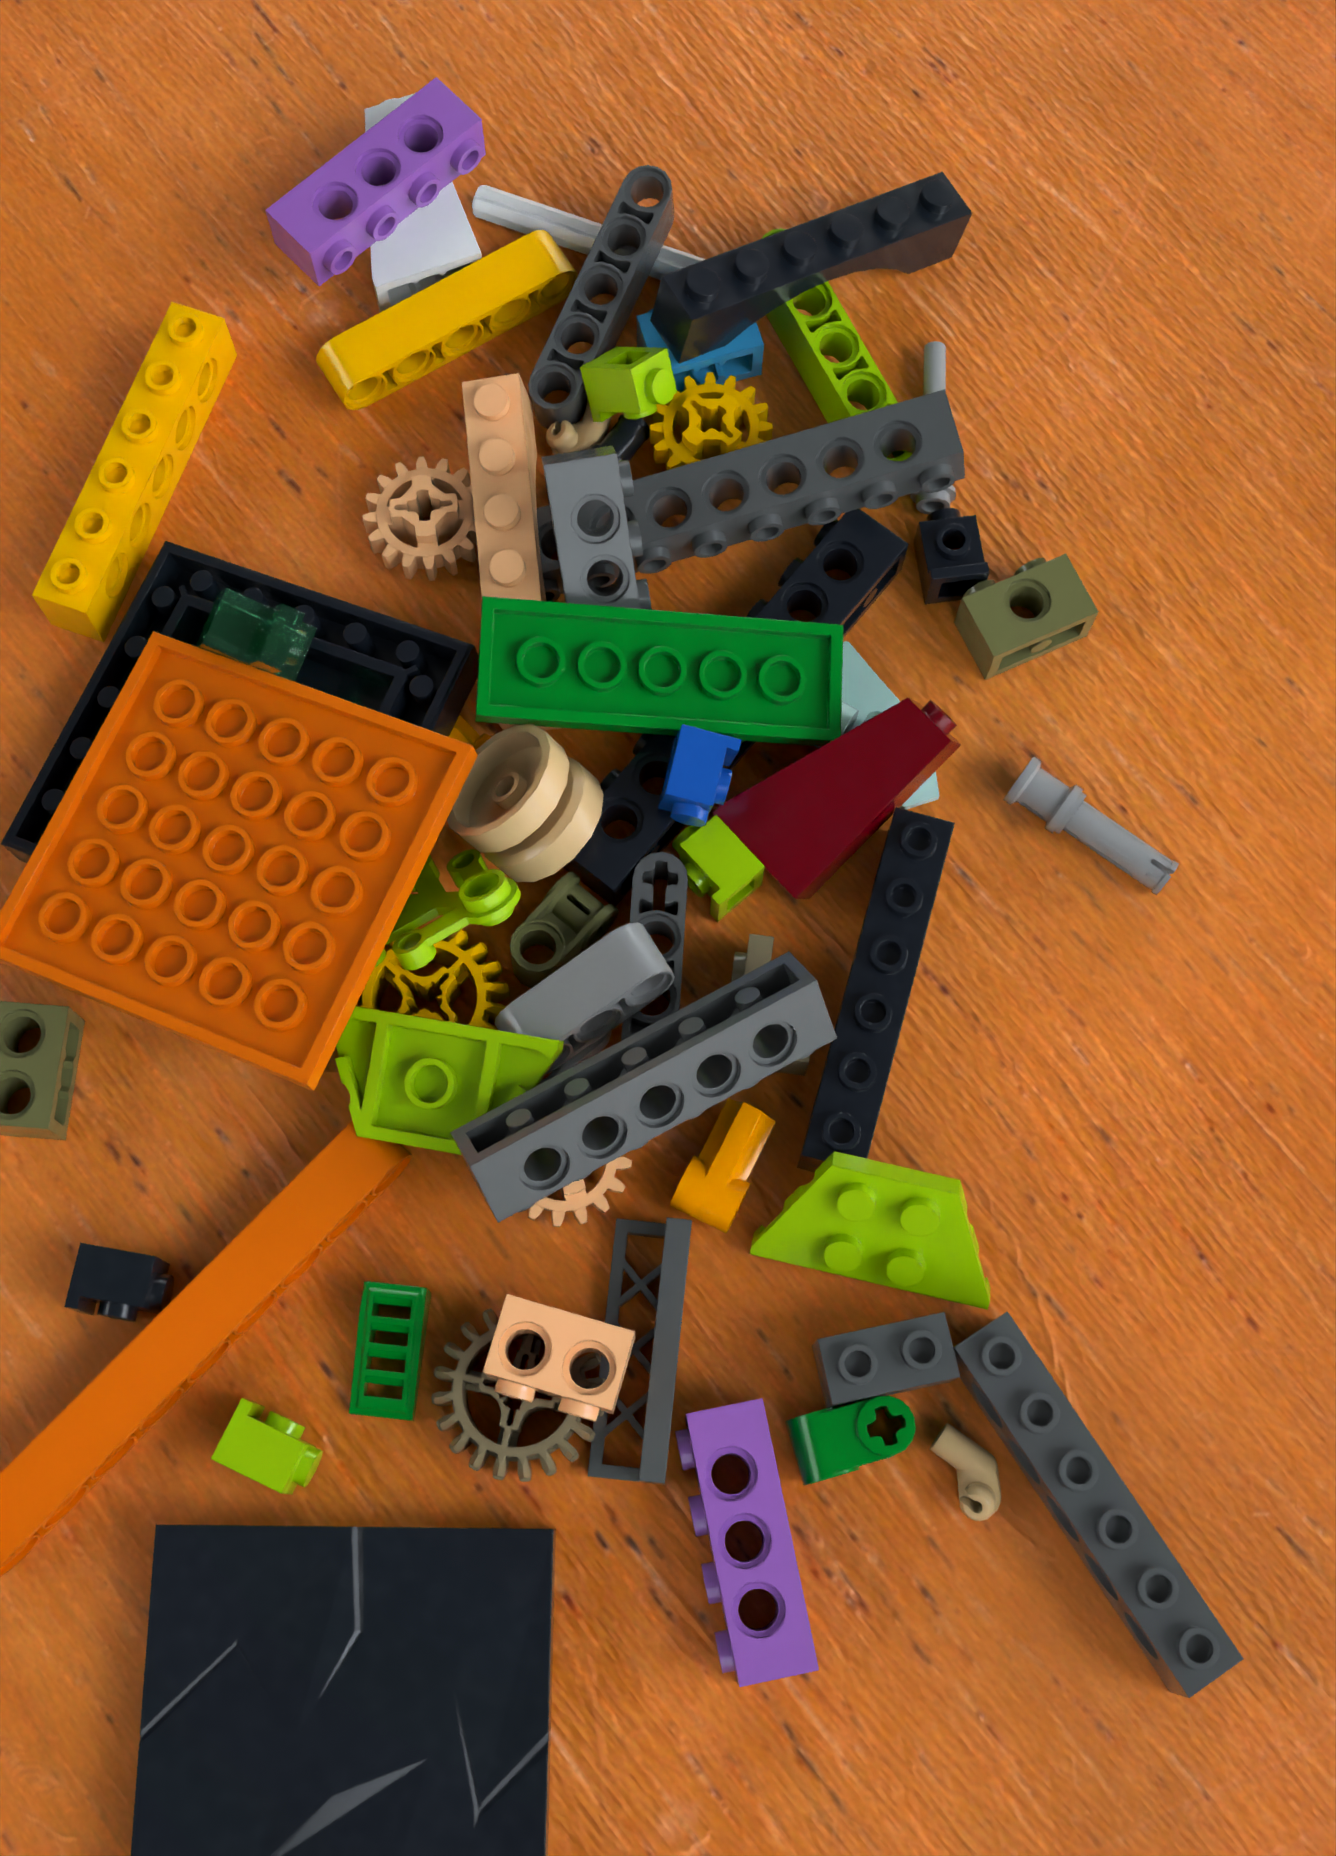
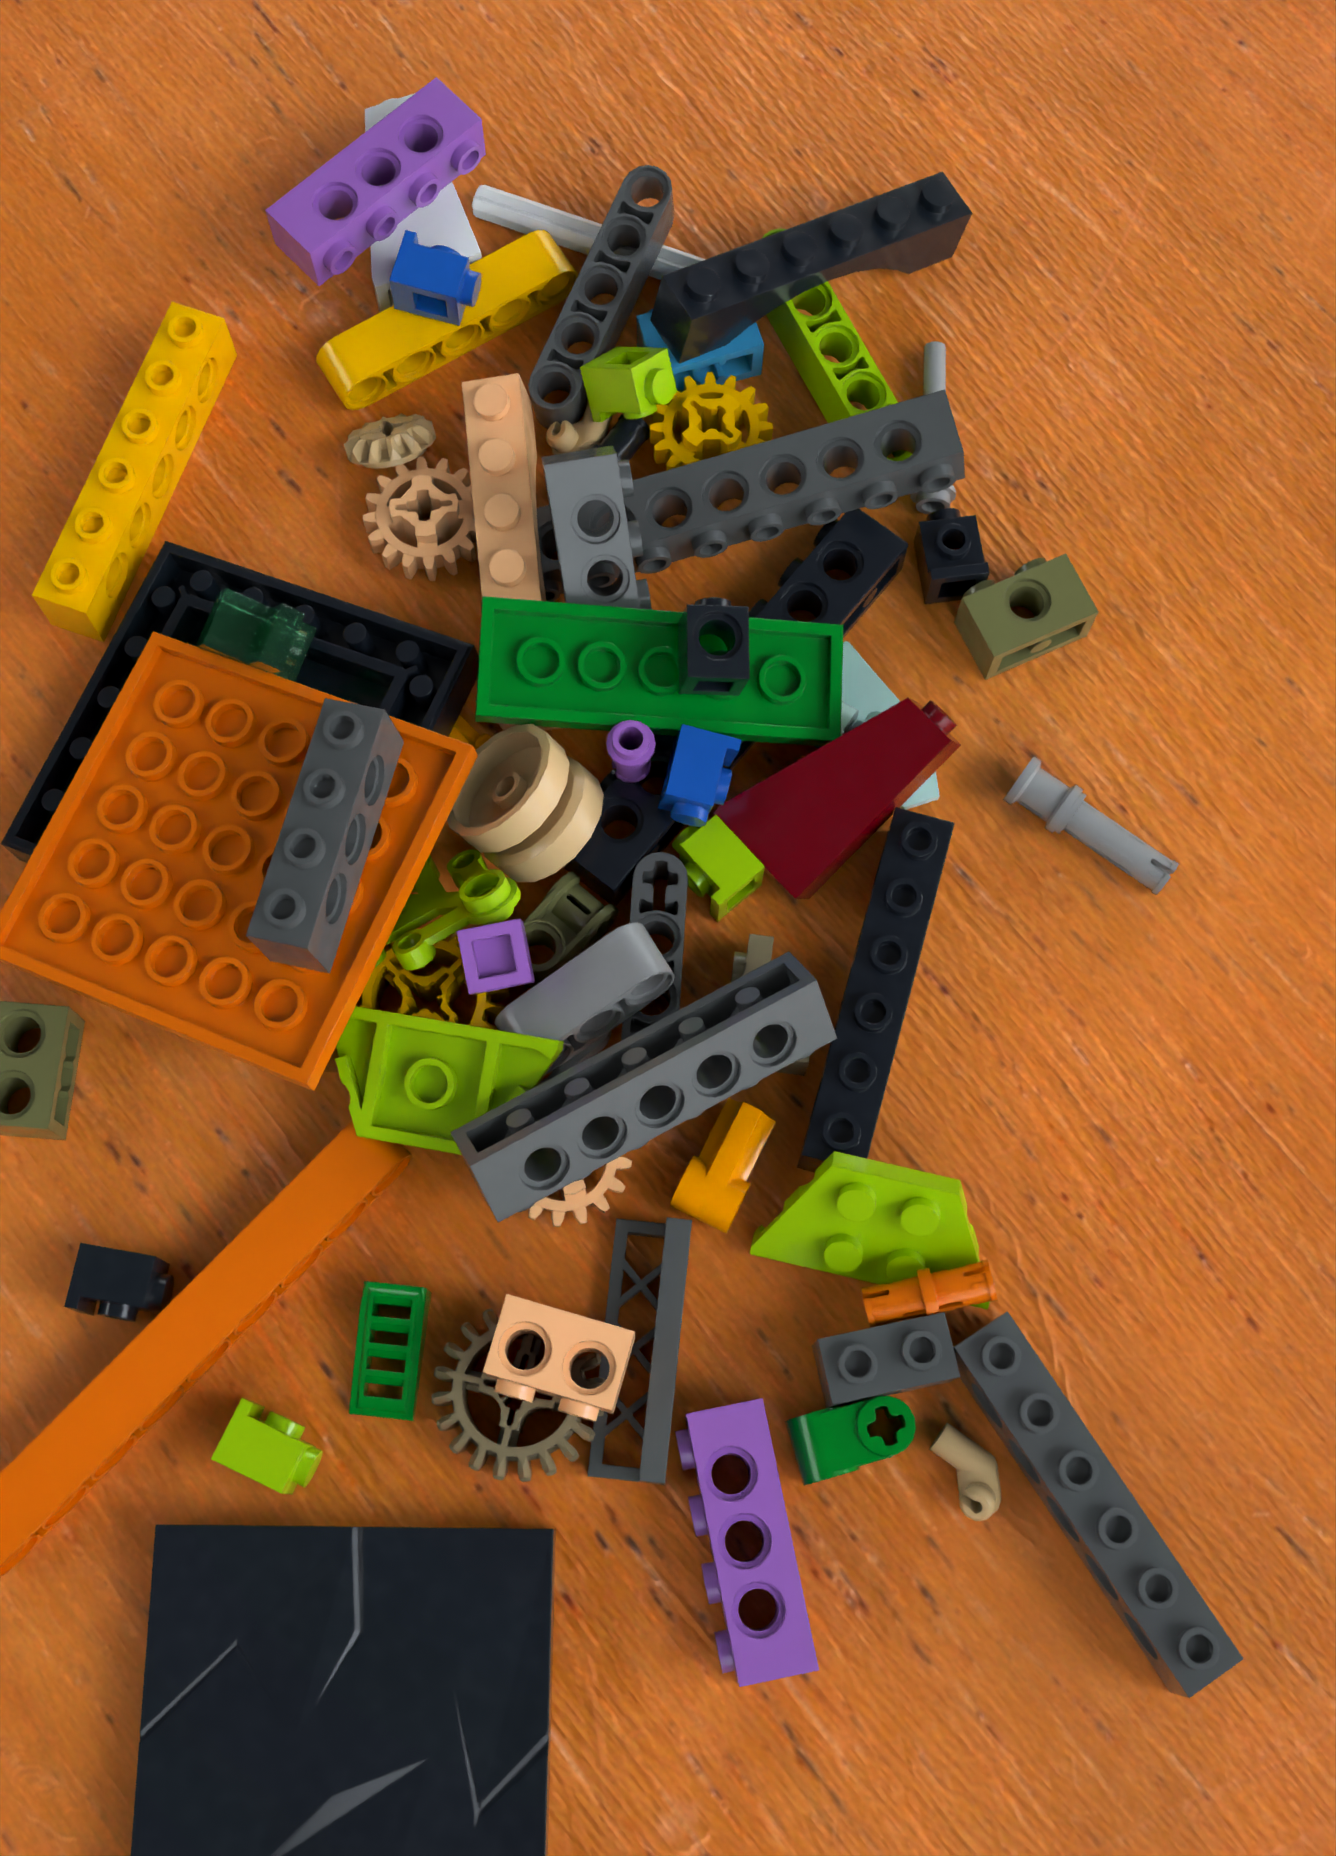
none -> dark grey brick [246,698,404,974]
none -> tan gear [344,413,436,469]
none -> blue brick [389,230,482,326]
none -> medium lavender brick [456,918,535,995]
none -> medium lavender pin [606,720,656,783]
none -> black brick [678,597,750,696]
none -> orange pin [861,1259,998,1328]

